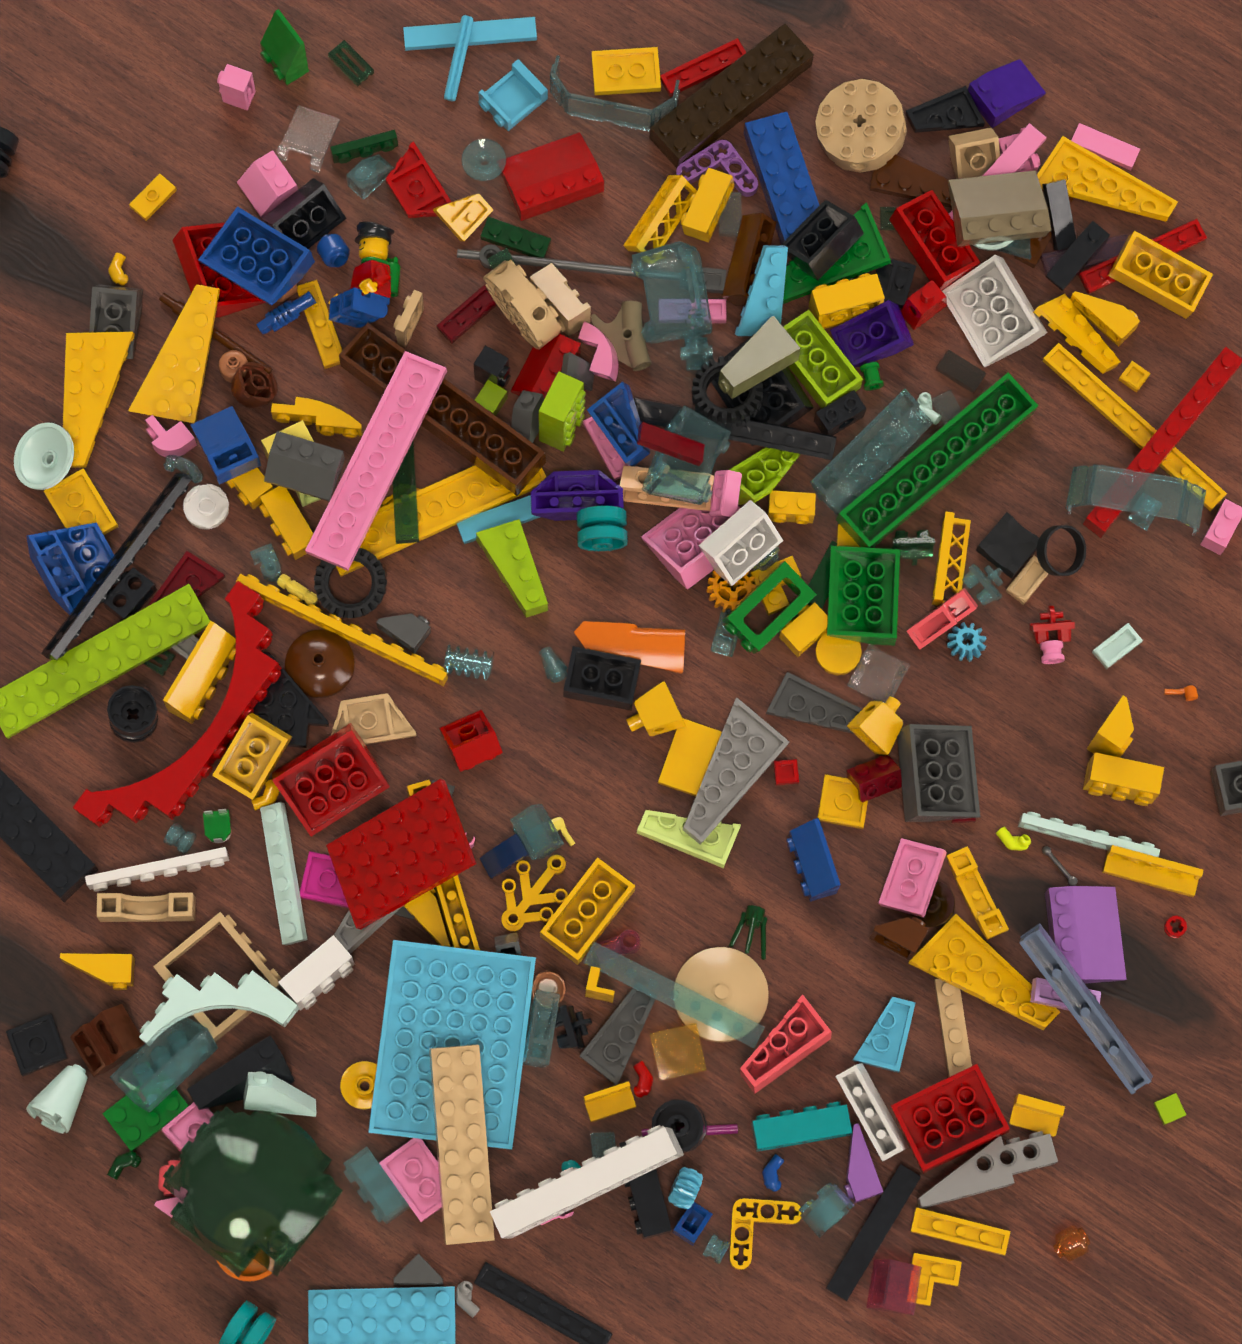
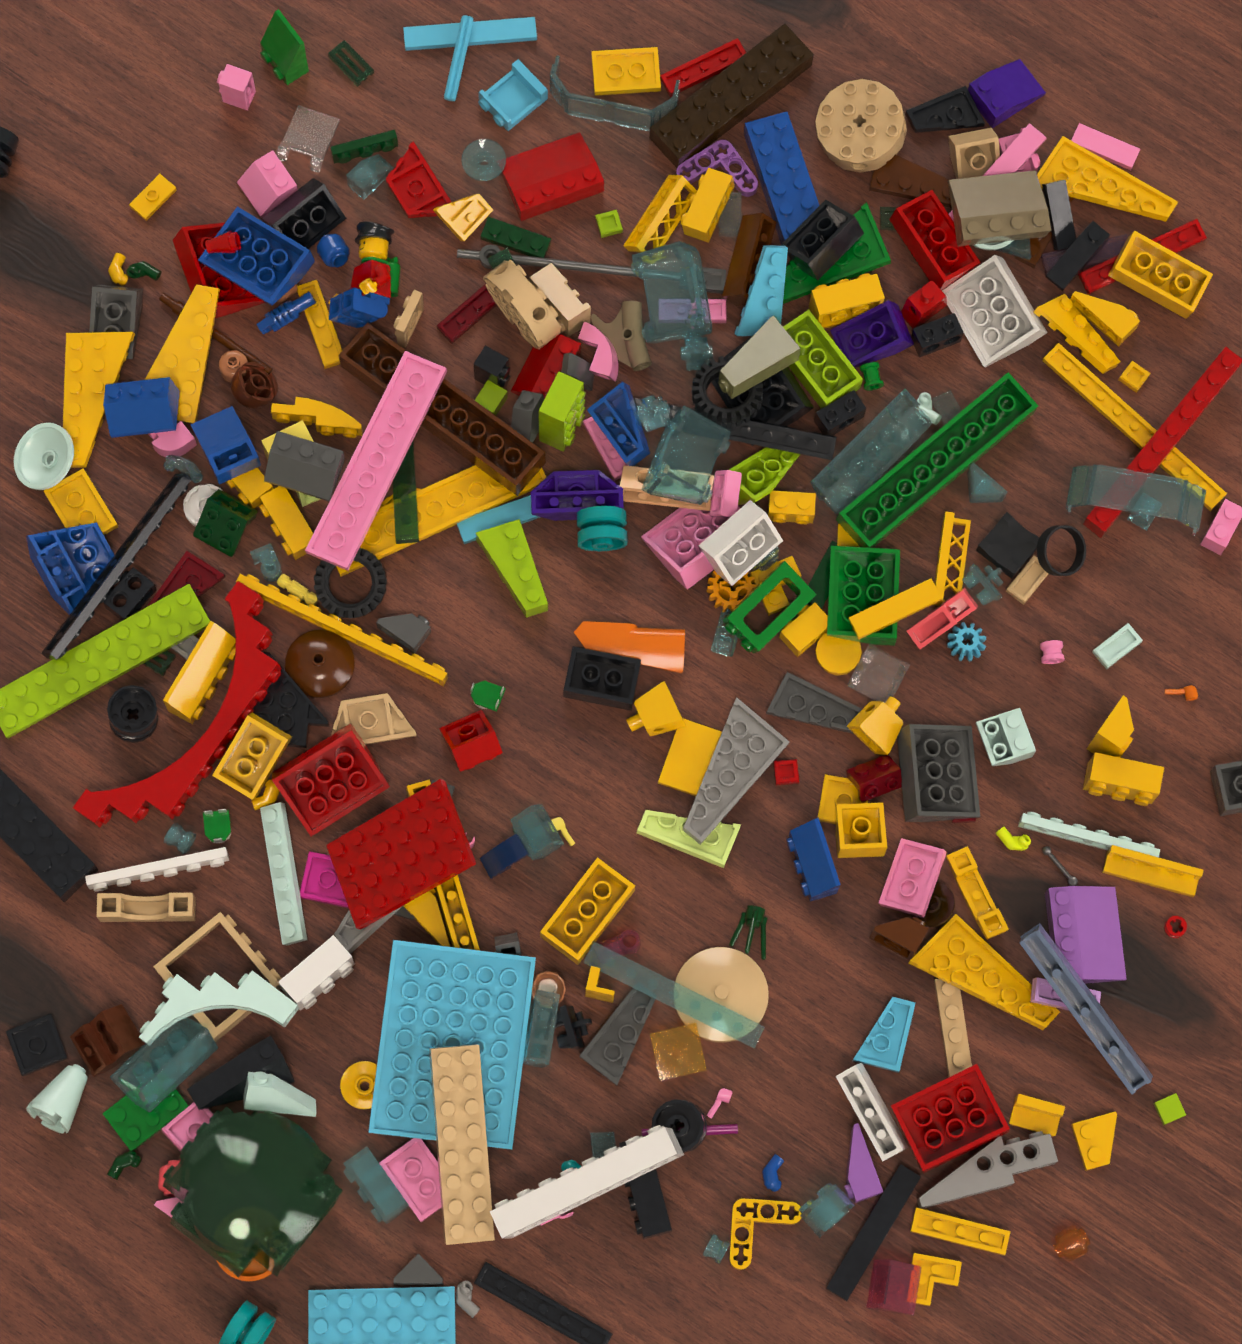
yellow slope [60,953,135,990] -> none
clear light blue piece [444,645,494,680] -> none
yellow plant [501,855,568,932] -> none
clear light blue cone [539,647,567,683] -> none
yellow panel [583,1081,636,1122] -> none
red arm [633,1061,653,1098] -> none
dark red tile [637,422,705,466] -> none
medium azure gear [668,1167,703,1209] -> none
blue slope [672,1202,713,1246] -> none
coral wedge [740,994,832,1094] -> none
teal brick [751,1102,852,1152] -> none
black wing [875,259,916,308] -> none
clear green hips [892,530,935,566] -> none
clear smoke tile [936,350,987,393] -> none
red hips [1029,605,1075,644] -> none
none -> blue slope [103,377,180,438]
none -> dark green arm [126,261,162,281]
none -> dark green bracket [193,489,258,557]
none -> red cone [205,231,241,254]
none -> green piece [470,681,506,712]
none -> lime tile [595,210,623,238]
none -> clear light blue brick [636,394,671,432]
none -> bright pink hand [707,1088,732,1119]
none -> yellow slope [835,803,887,858]
none -> yellow tile [848,578,942,640]
none -> black brick [911,313,964,358]
none -> clear light blue slope [967,463,1007,503]
none -> light aqua slope [976,708,1036,766]
none -> yellow wing [1071,1111,1117,1171]

